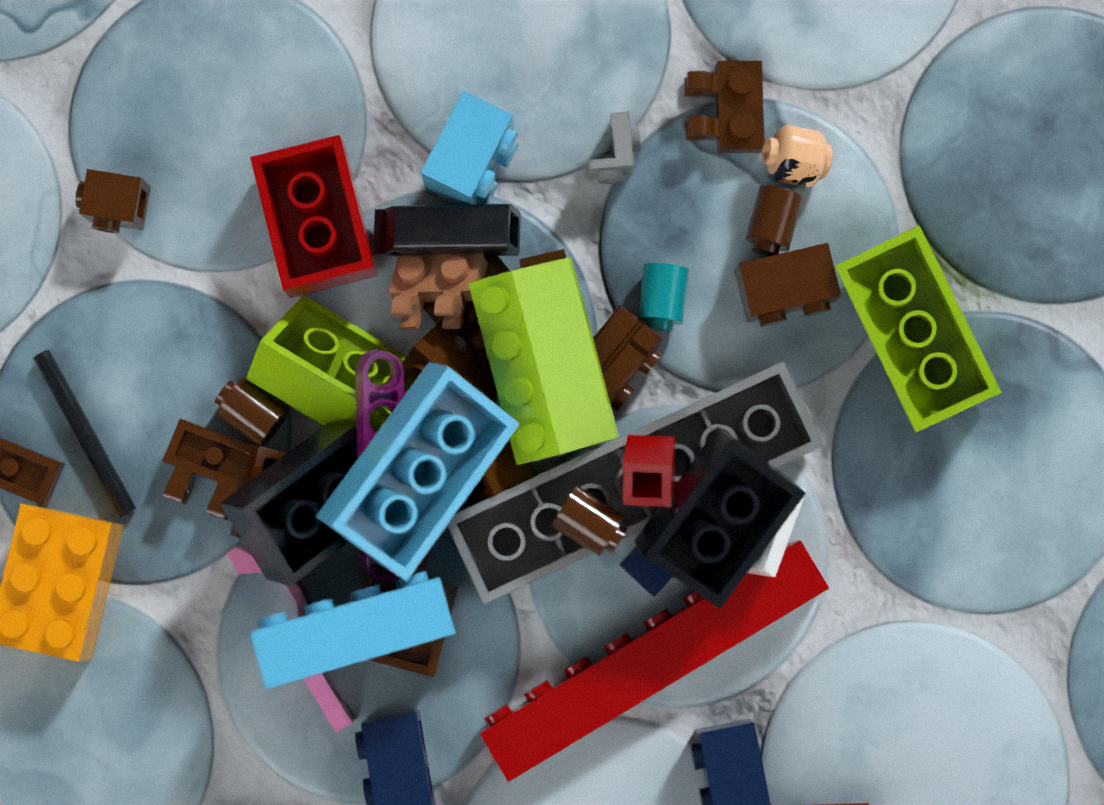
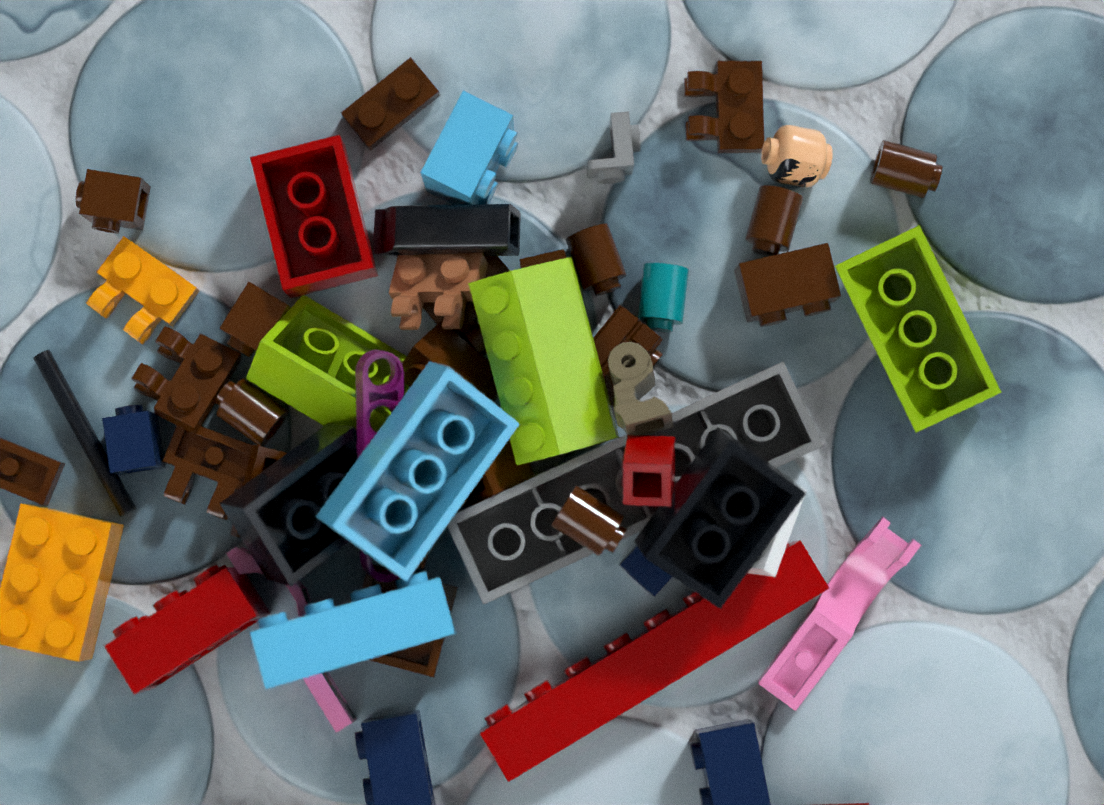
none -> light orange plate [86,236,199,345]
none -> dark blue brick [102,405,166,475]
none -> red brick [104,564,271,695]
none -> reddish brown plate [131,326,241,435]
none -> reddish brown brick [220,281,291,358]
none -> reddish brown plate [341,57,440,151]
none -> reddish brown brick [565,223,626,296]
none -> dark tan leg [608,342,674,435]
none -> bright pink piece [758,516,921,711]
none -> reddish brown brick [870,140,943,198]

